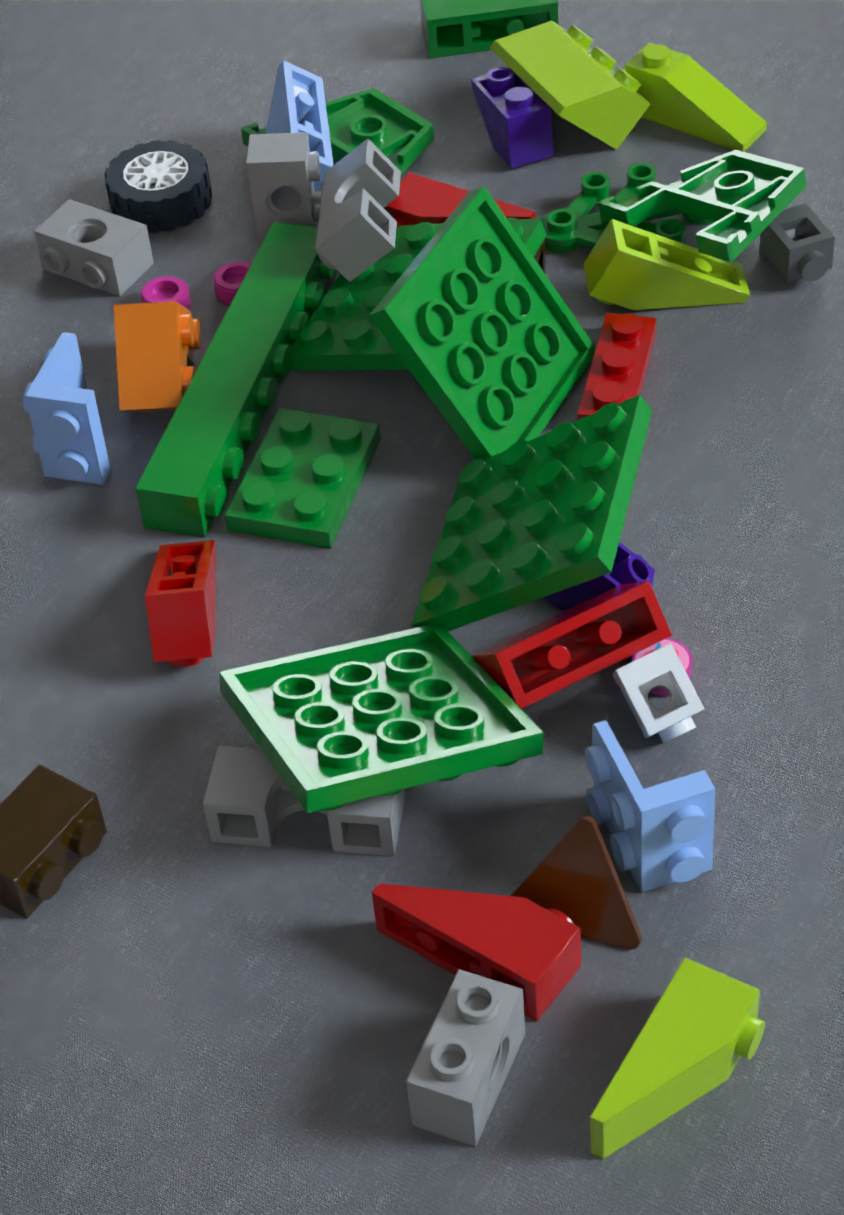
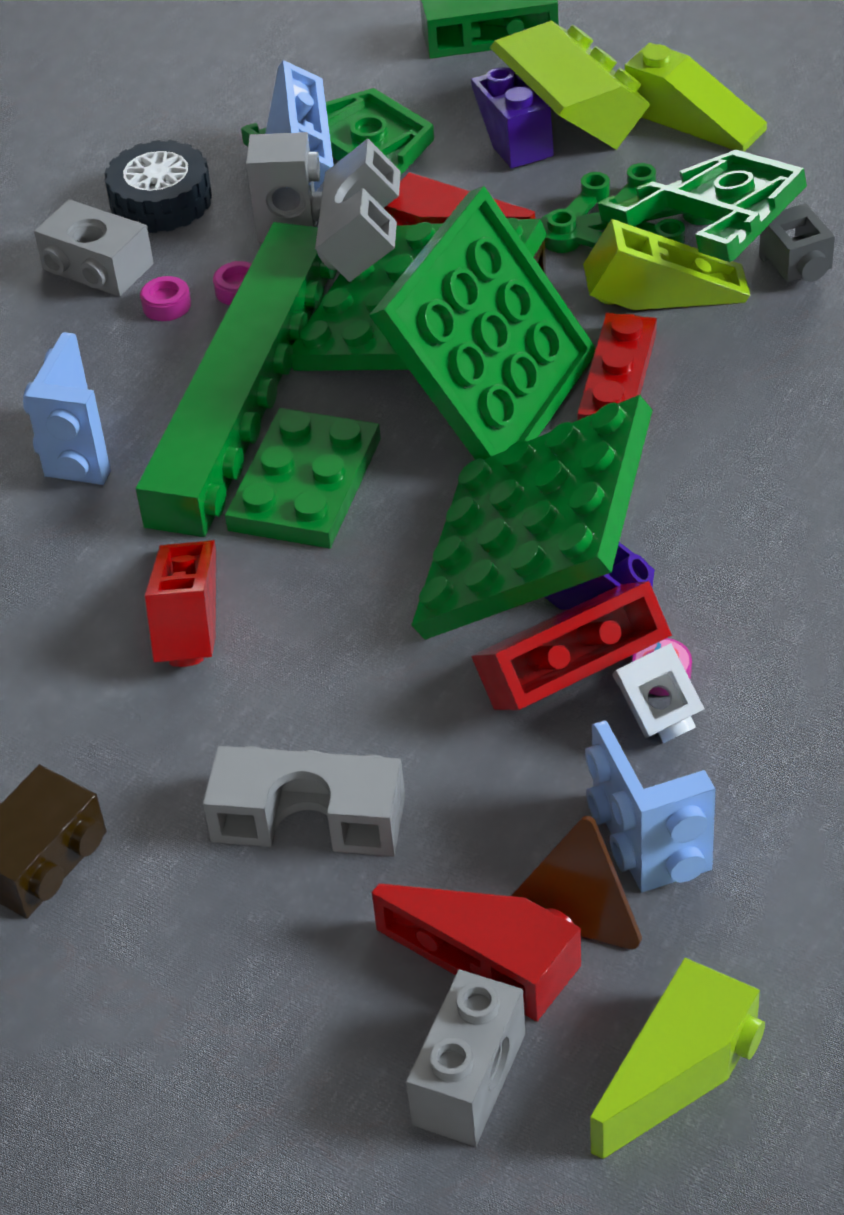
orange brick [113,301,201,413] -> none
green plate [219,624,543,813] -> none

